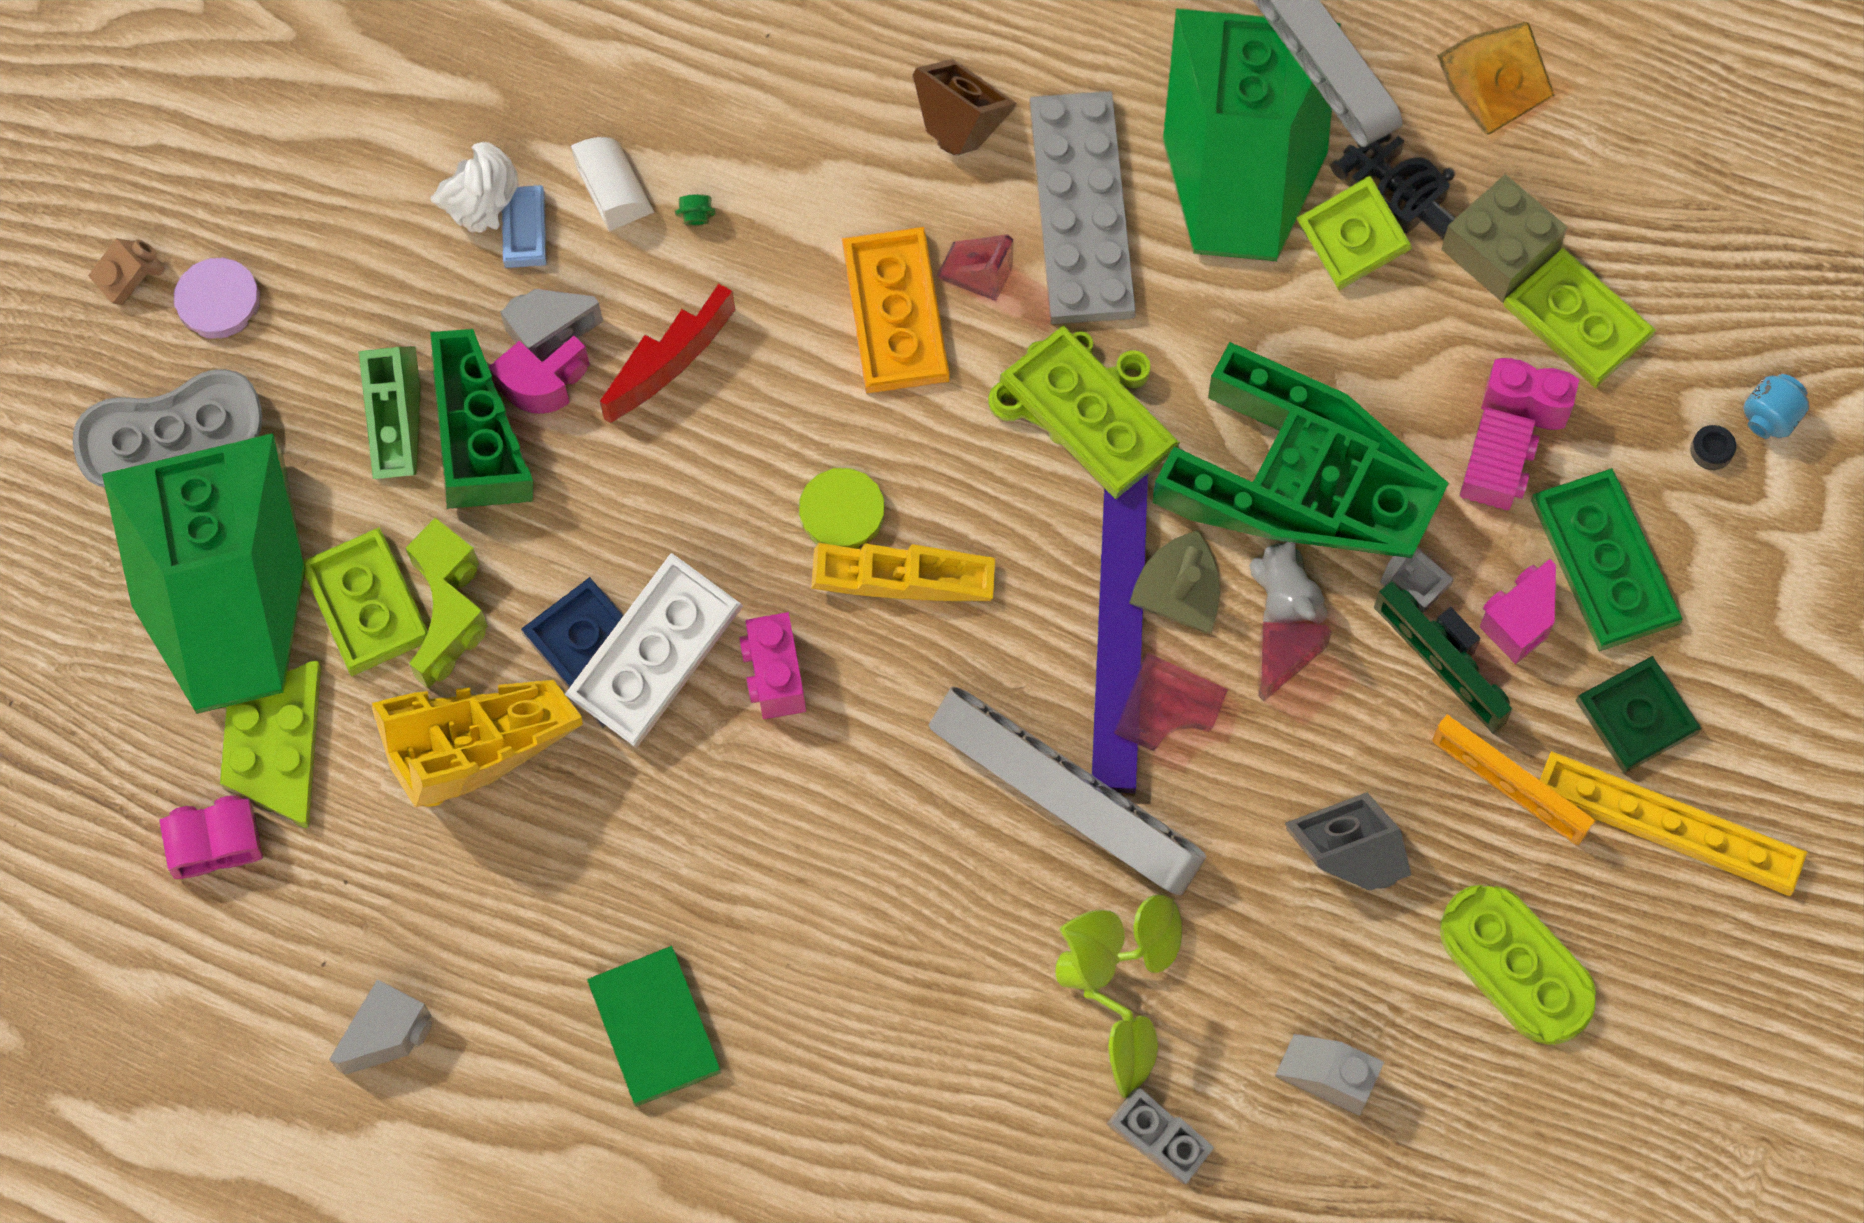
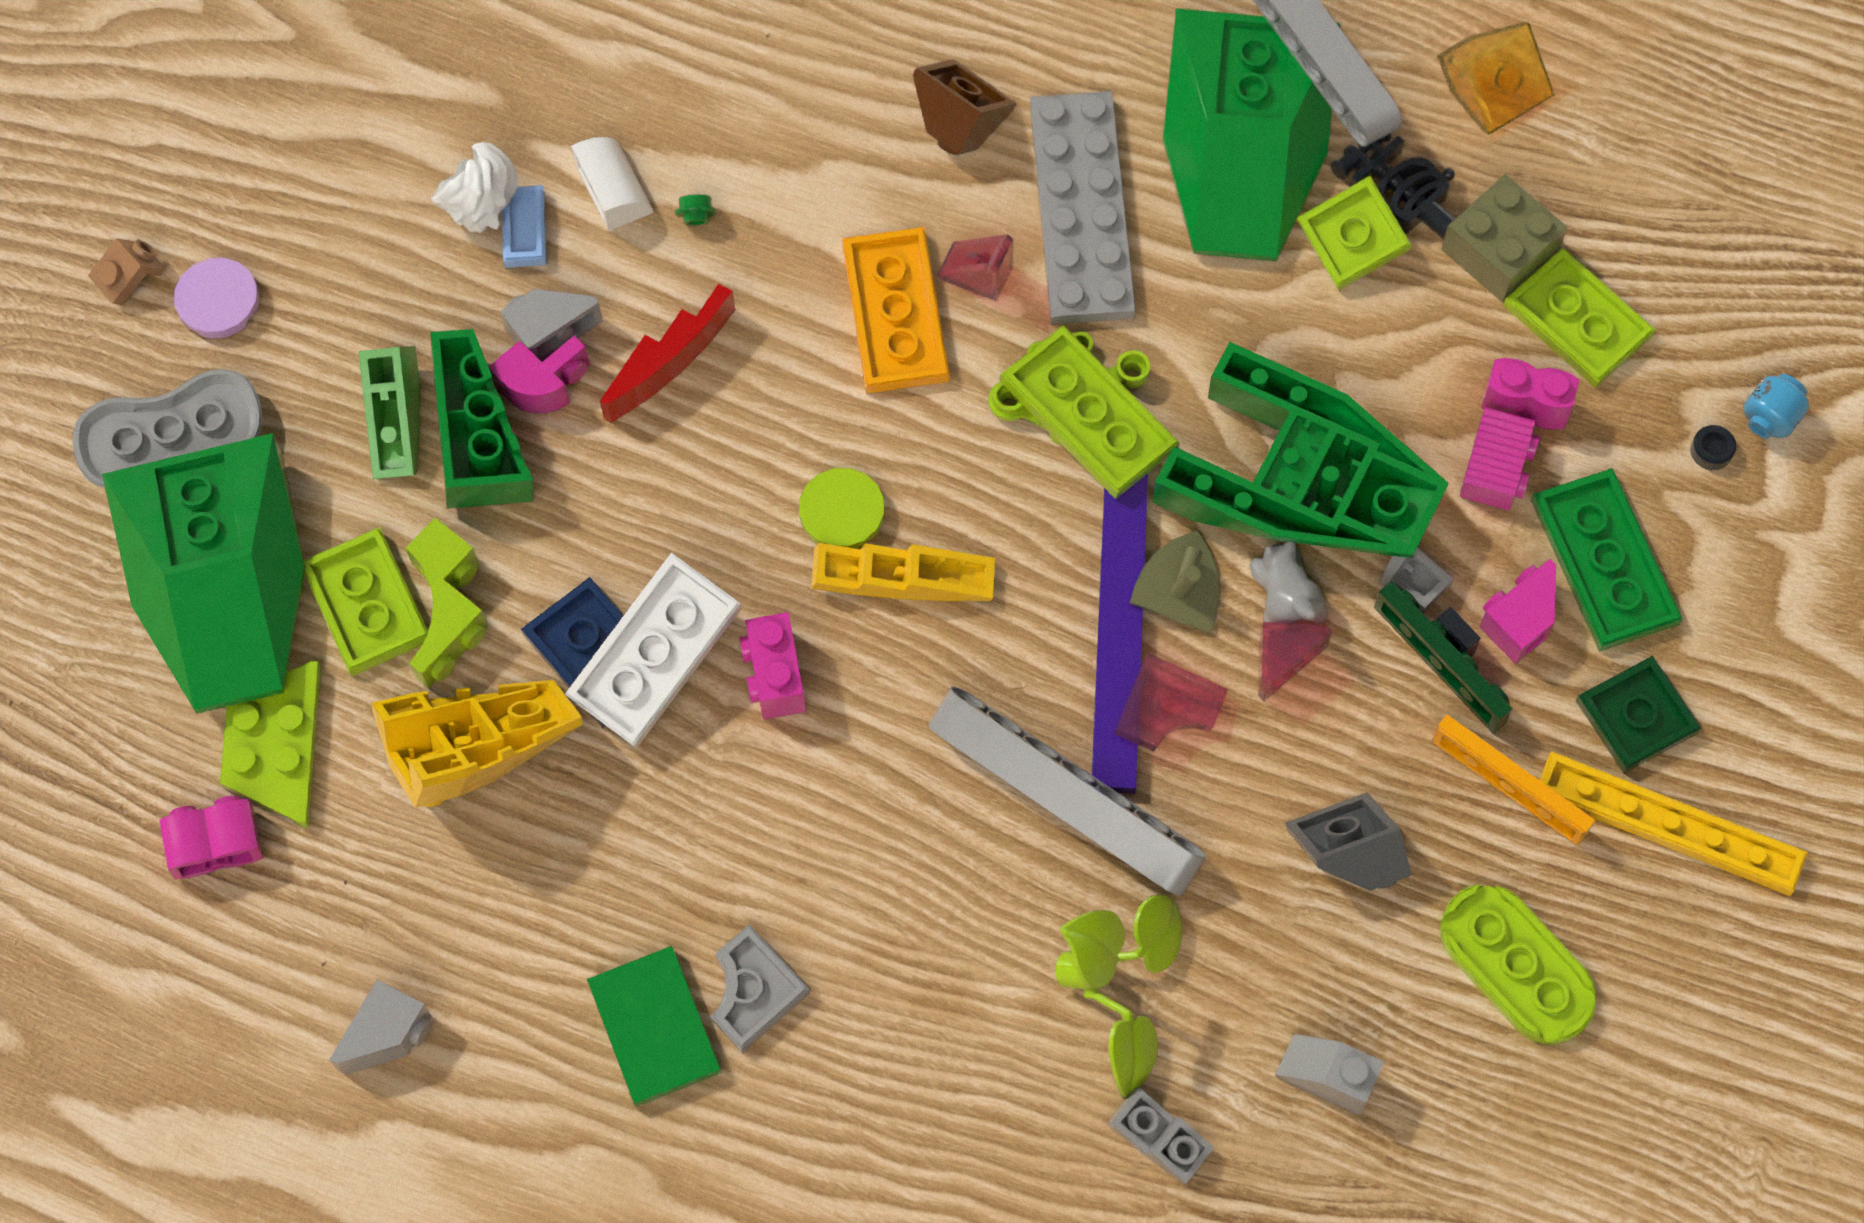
none -> light grey tile [711,925,810,1053]

